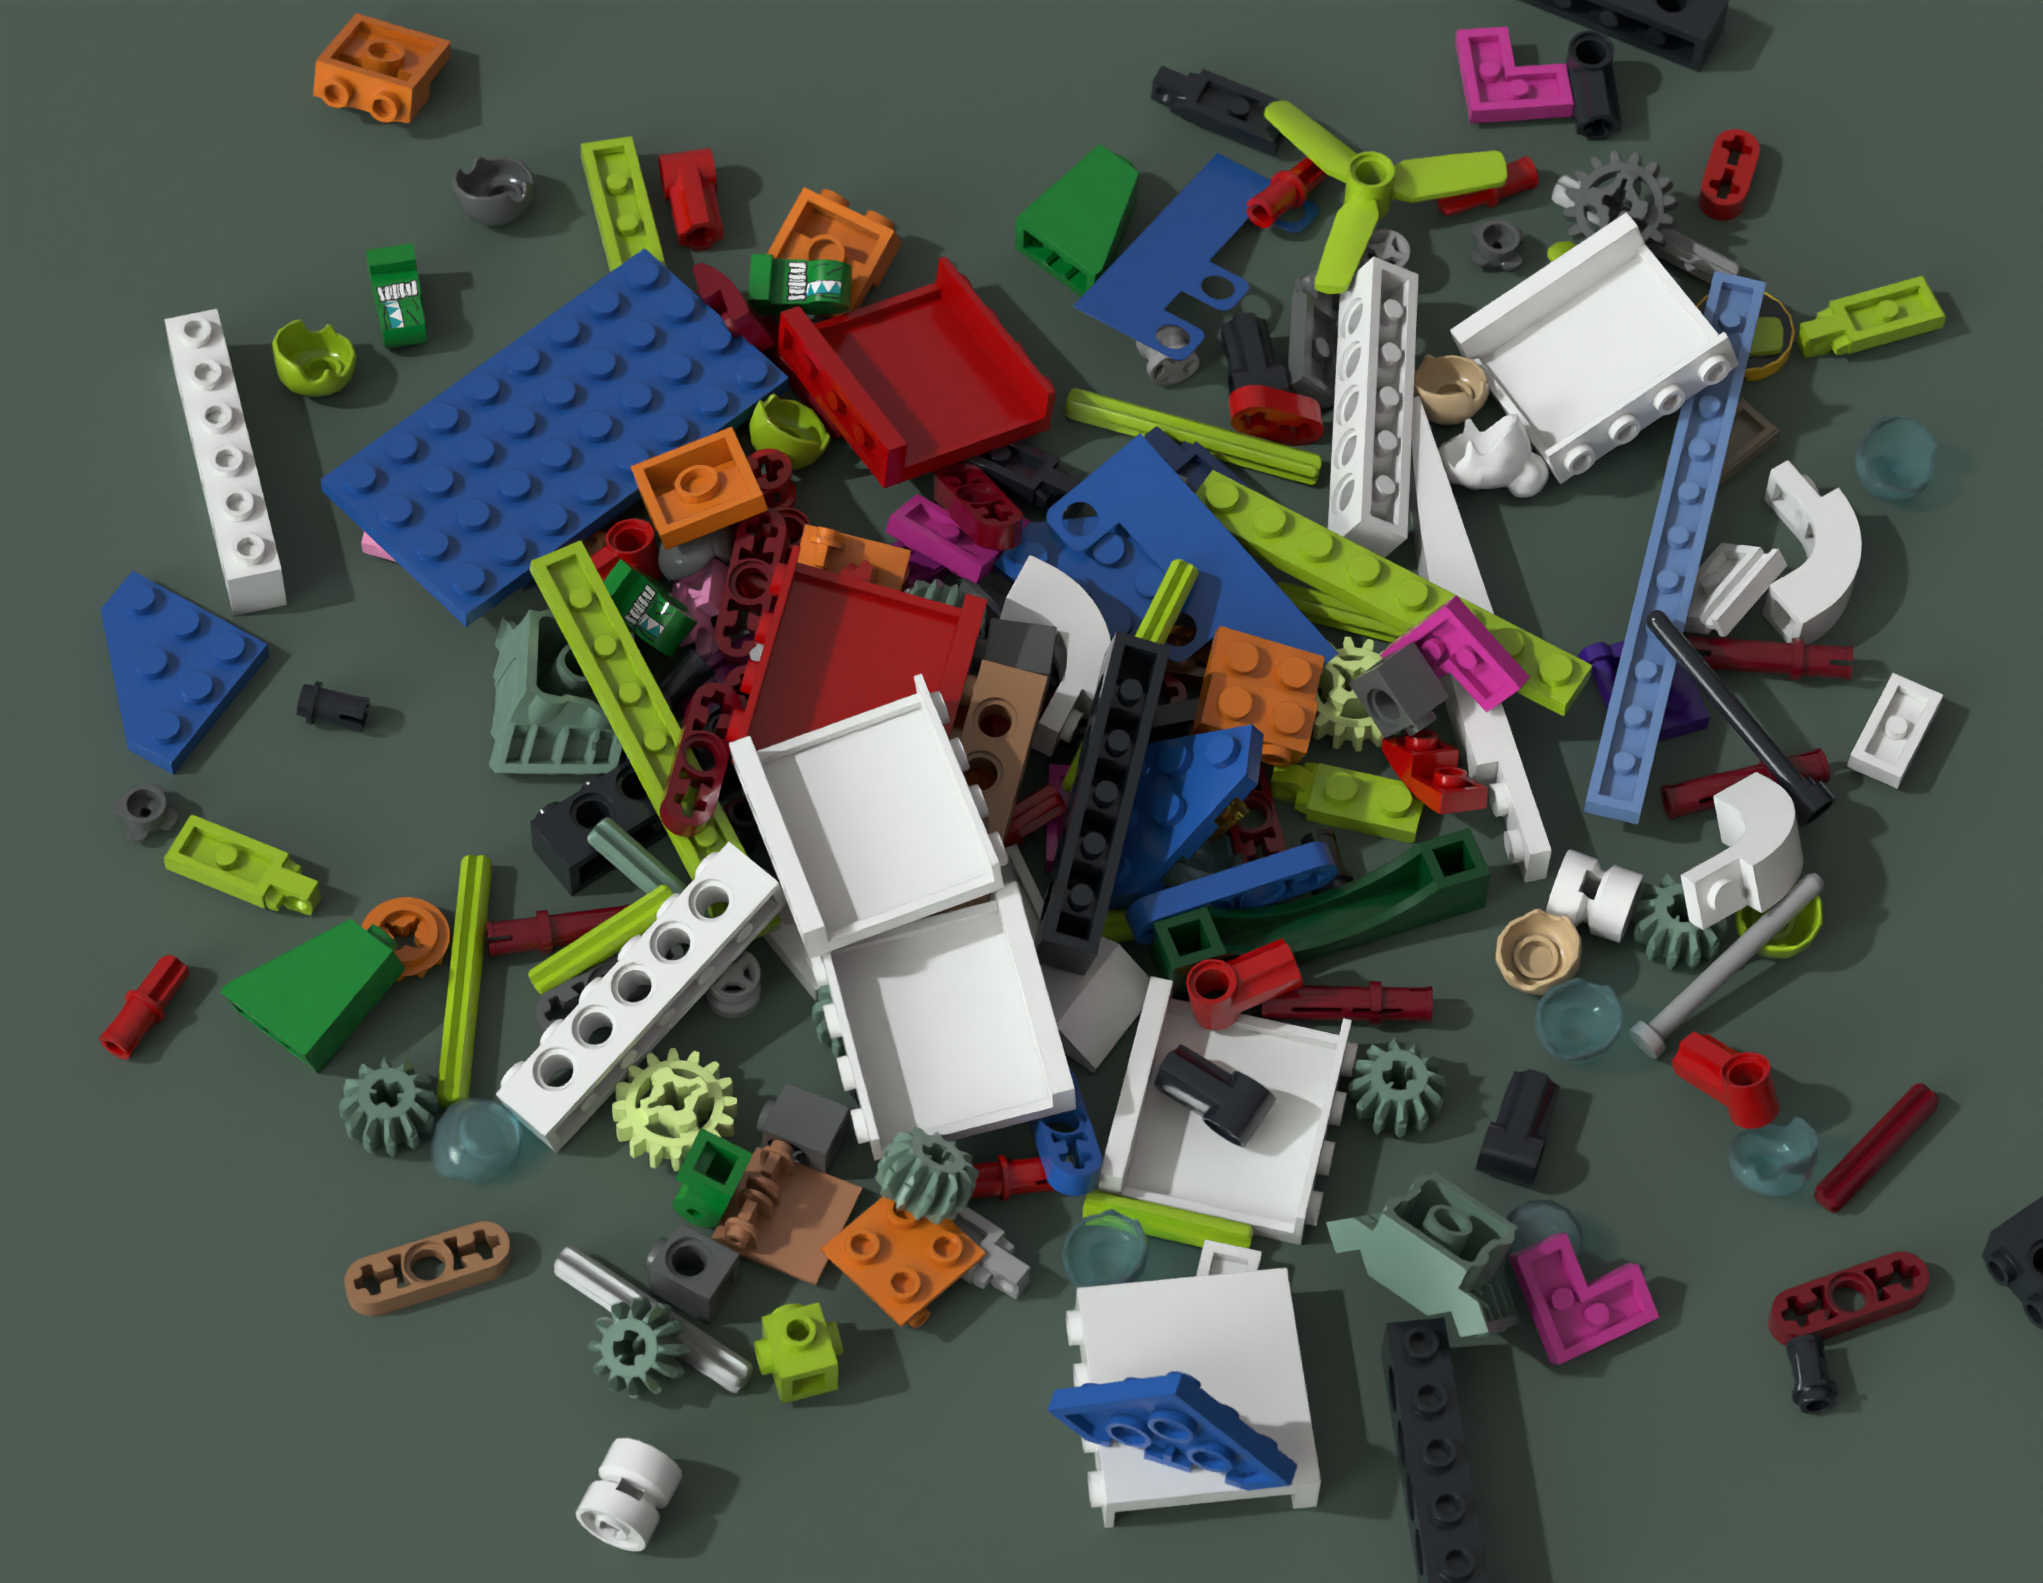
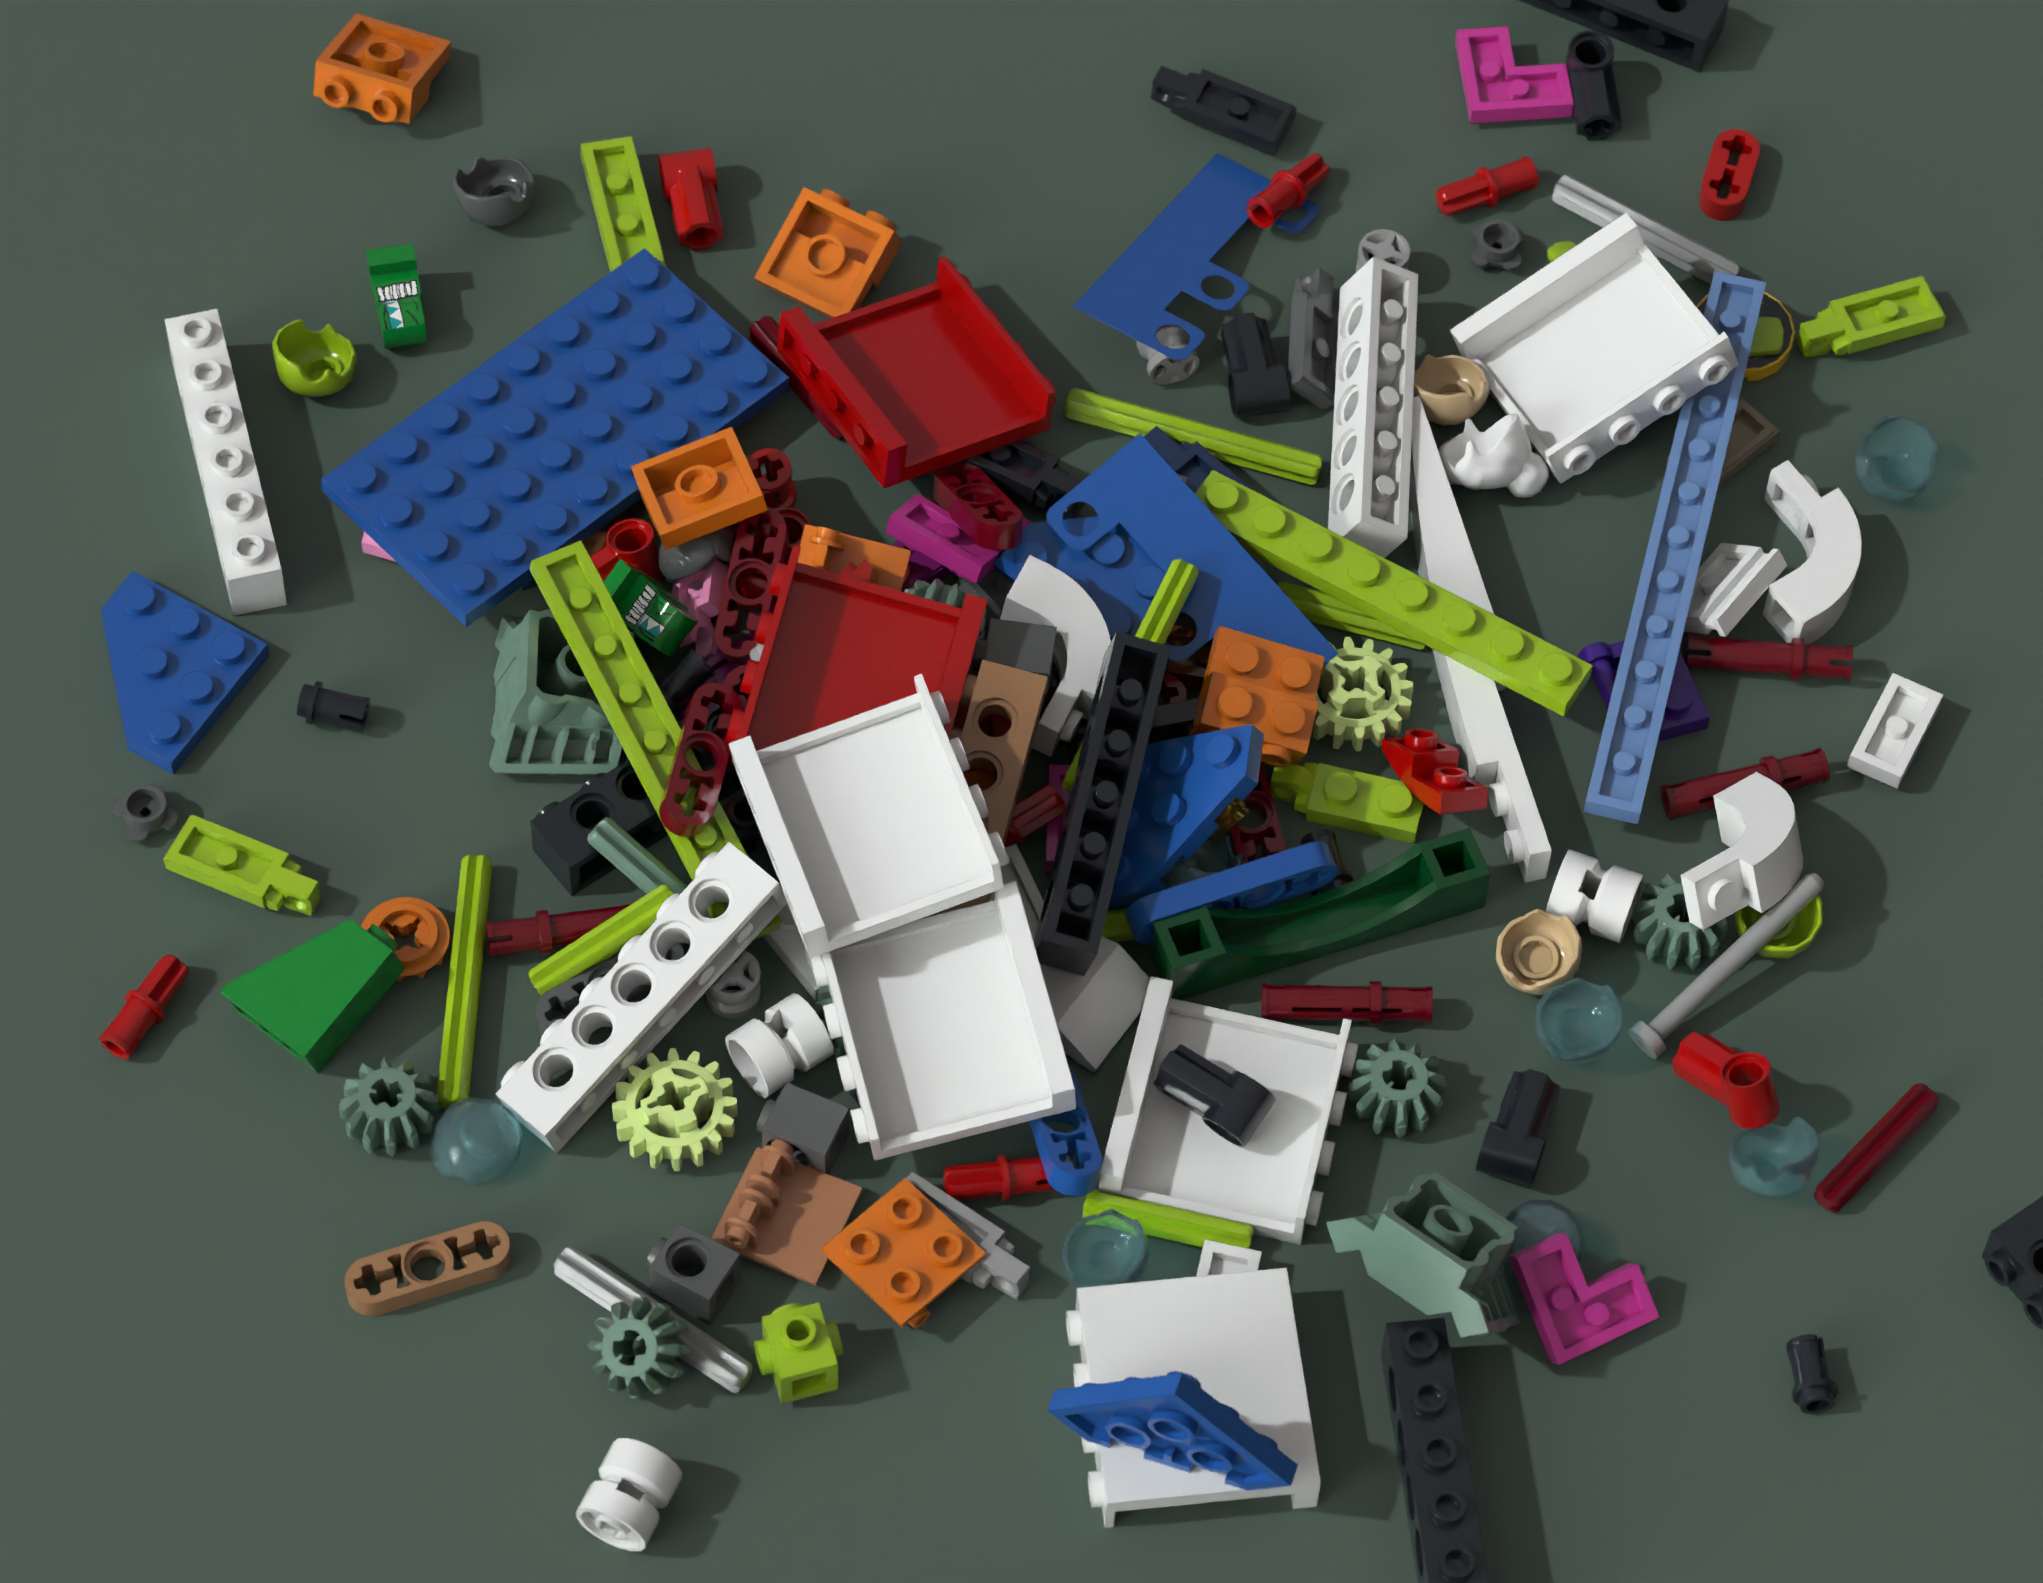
green leg [672,1128,753,1228] -> none
dark red slope [692,262,775,352] -> none
green leg [748,254,853,315] -> none
lime hair [749,394,831,470] -> none
sand green gear [875,1127,979,1224] -> none
green slope [1015,144,1139,297] -> none
red piece [1186,938,1303,1030] -> none
red beam [1228,385,1324,446] -> none
lime piece [1264,100,1507,294] -> none
dark grey brick [1348,641,1450,738] -> none
dark pink plate [1380,595,1530,713] -> none
dark grey gear [1563,150,1679,247] -> none
black piece [1646,610,1836,827] -> none
dark red beam [1768,1251,1930,1346] -> none
none -> white wheel [725,993,833,1098]

